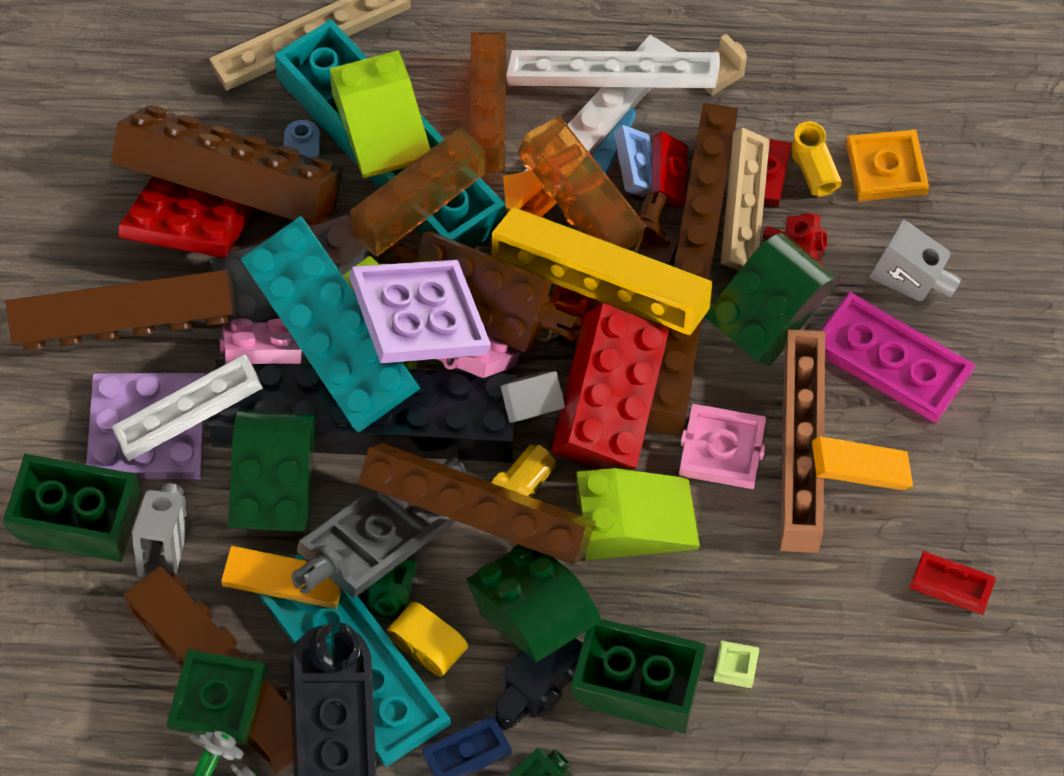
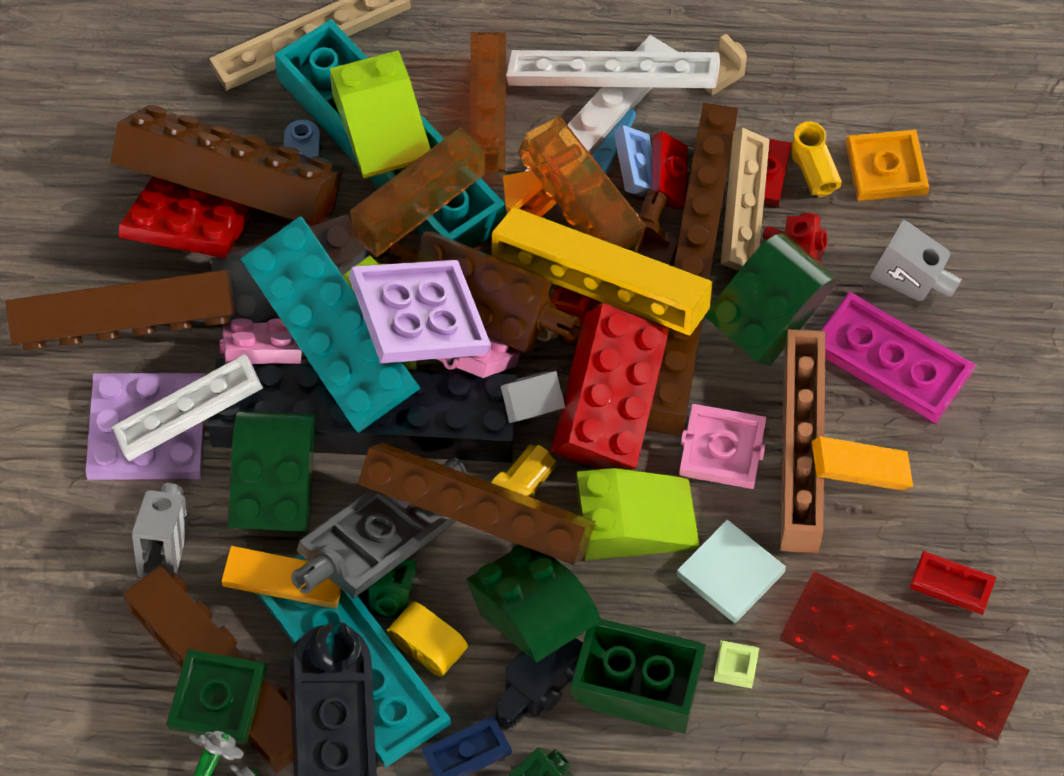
dark green brick [3,454,142,562] -> none
none -> light aqua tile [676,520,786,624]
none -> clear red plate [780,571,1030,741]

